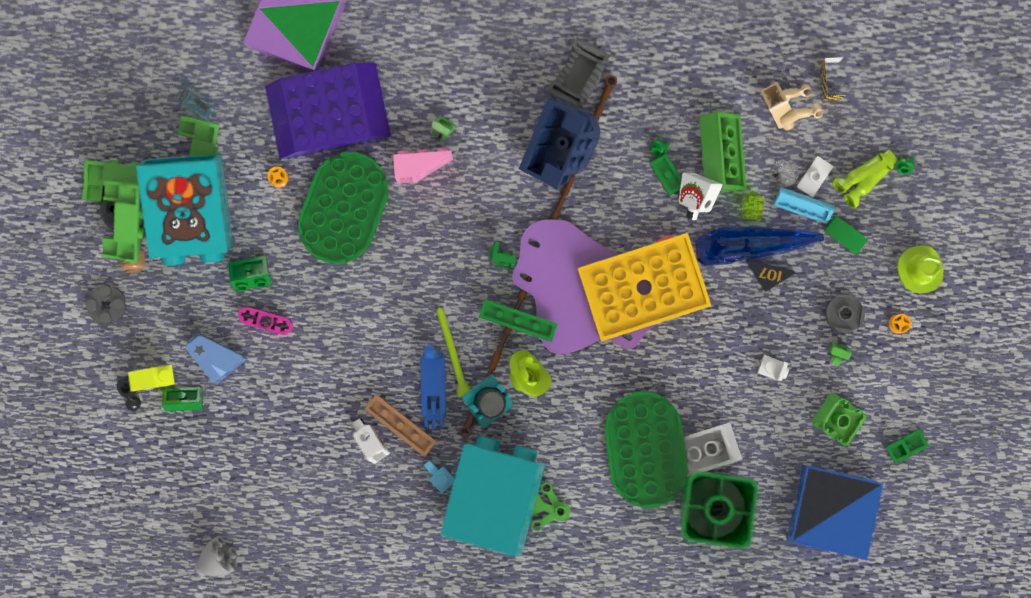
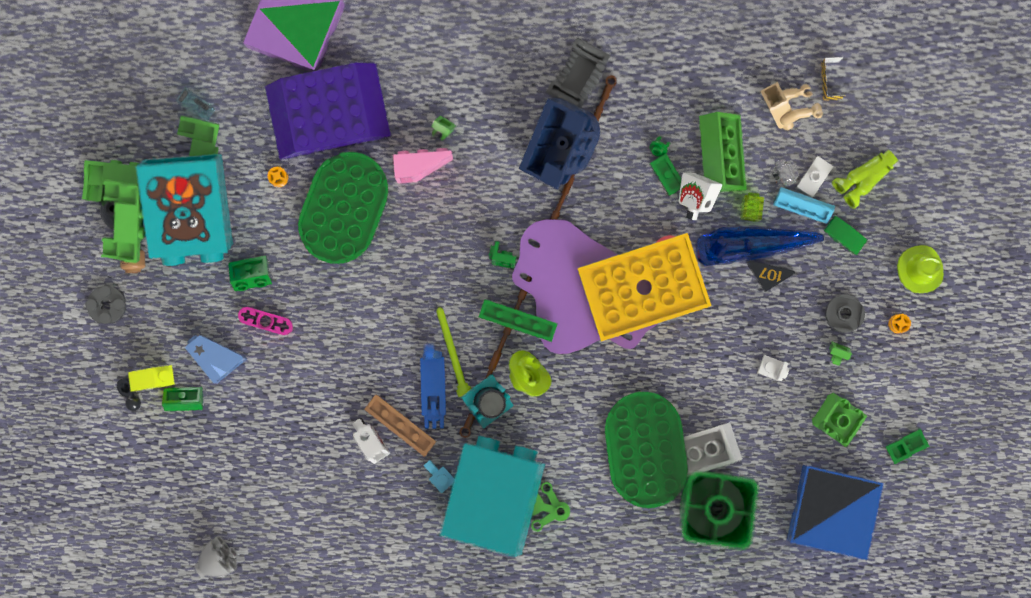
green plate [895,154,915,174] -> none

